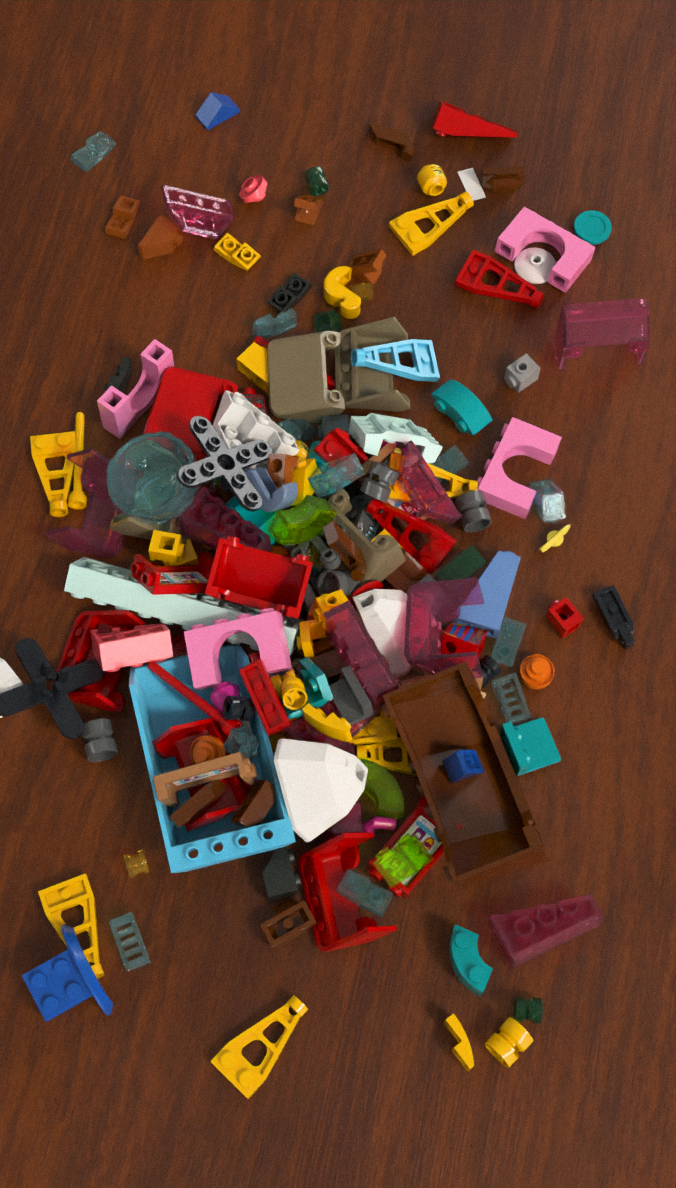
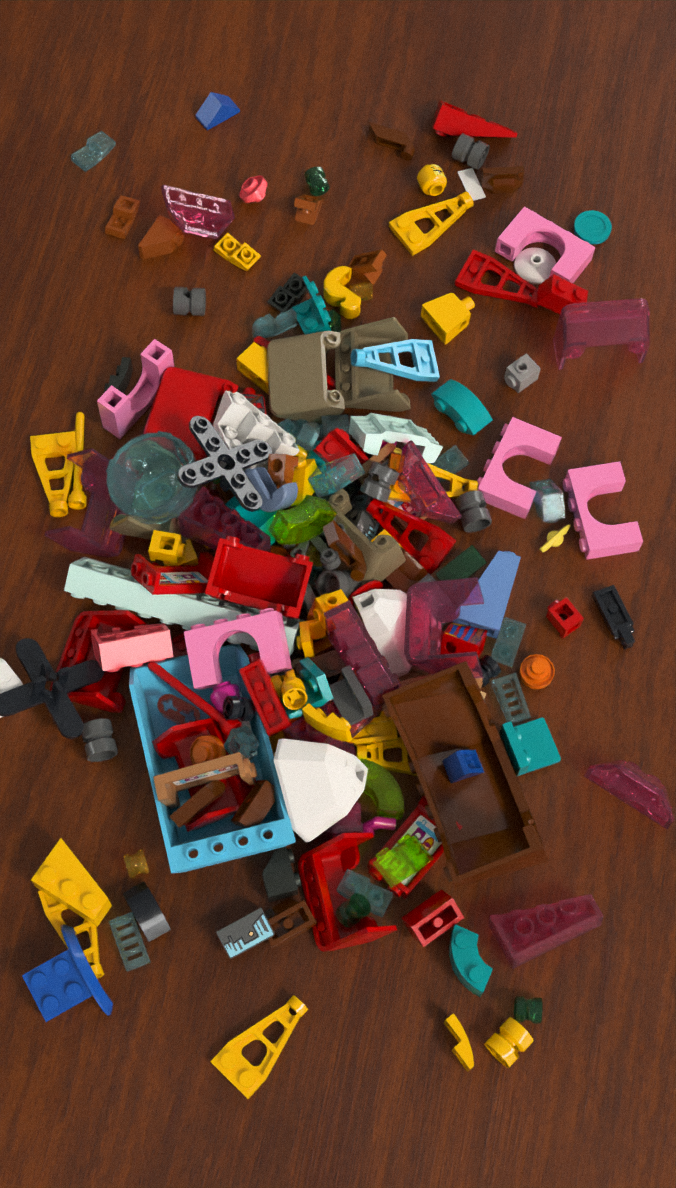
none -> yellow wedge [31,838,112,927]
none -> black brick [123,881,171,942]
none -> clear red beam [157,694,200,725]
none -> dark grey wheel [173,287,206,316]
none -> panel [216,908,274,959]
none -> teal bracket [292,275,332,334]
none -> clear light blue slope [295,422,320,450]
none -> clear green wheel [336,893,371,928]
none -> red brick [401,889,464,947]
none -> yellow torso [421,293,475,345]
none -> dark grey wheel [452,133,490,170]
none -> red brick [536,274,588,319]
none -> bright pink arch [563,461,643,560]
none -> clear pink wedge [584,760,675,829]

